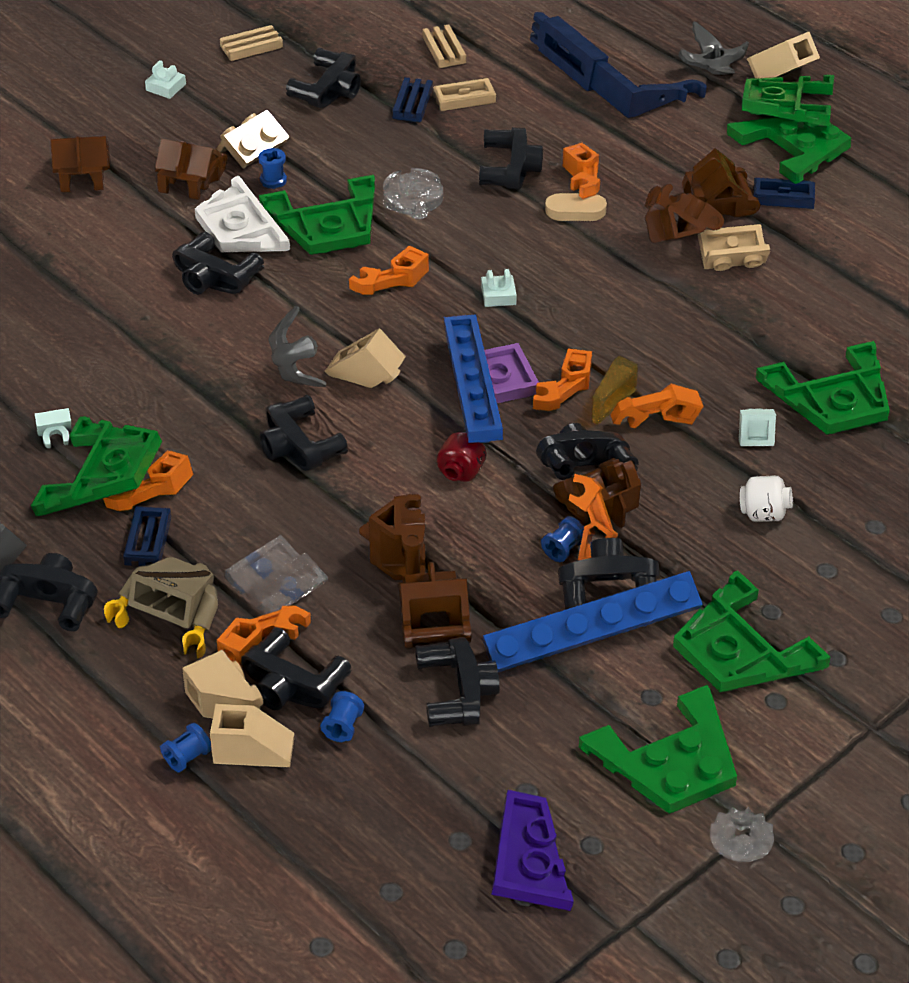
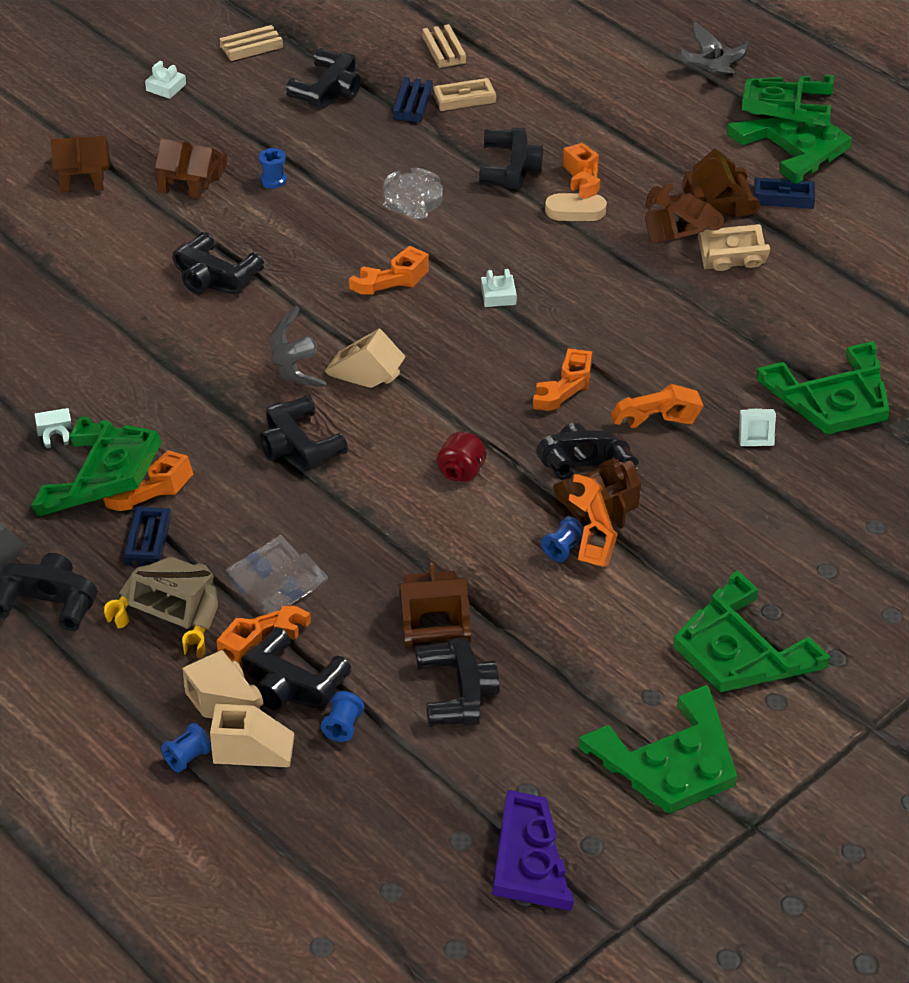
white wing [195,176,290,252] -> none
bracket [216,110,289,169] -> none
green wing [259,175,375,255] -> none
reddish brown piece [359,494,425,583] -> none
blue plate [444,314,503,443] -> none
blue plate [482,571,703,672] -> none
medium lavender tile [484,343,539,403] -> none
dark blue hinge [530,12,707,118] -> none
black connector [558,538,660,610] -> none
clear yellow slope [592,356,638,424] -> none
clear gear [710,806,774,862] -> none
white head [740,476,793,522] -> none
tan slope [747,32,820,78] -> none

